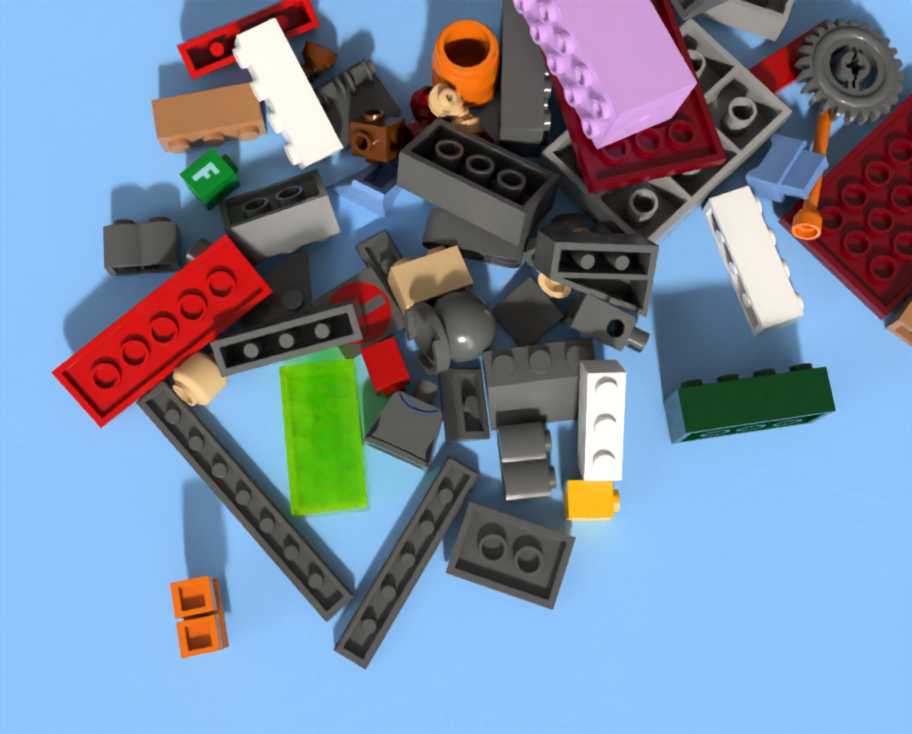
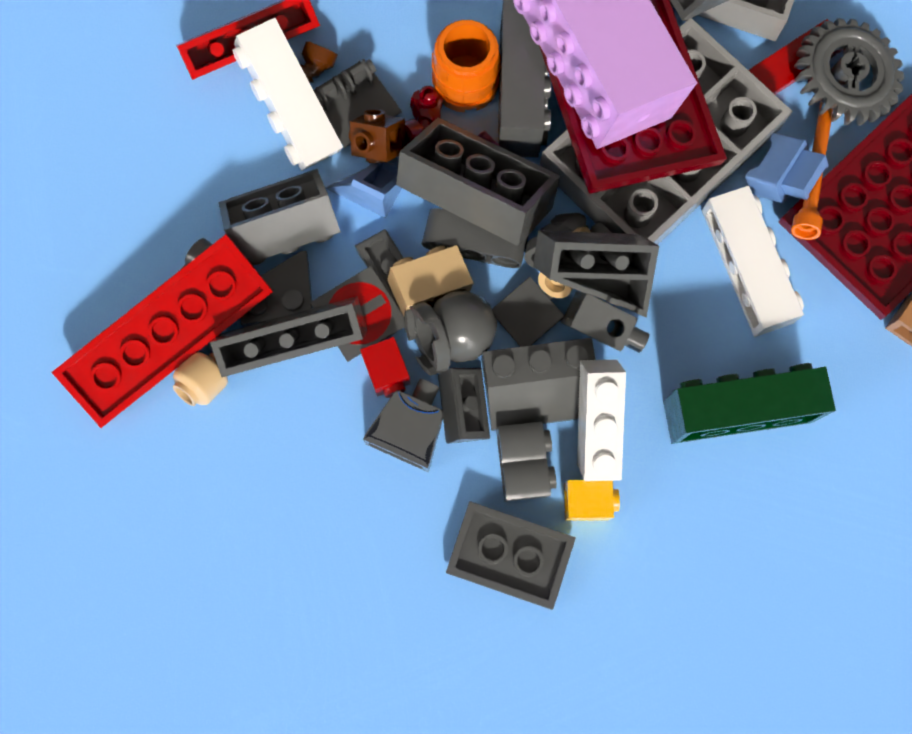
dark grey brick [103,217,182,276] -> none
dark grey tile [136,379,356,622] -> none
medium nougat brick [151,82,267,154] -> none
orange hips [170,575,229,659] -> none
green brick [180,148,241,211] -> none
clear neon green brick [279,358,371,519] -> none
dark grey tile [333,455,480,670] -> none
tan arm [428,83,484,135] -> none

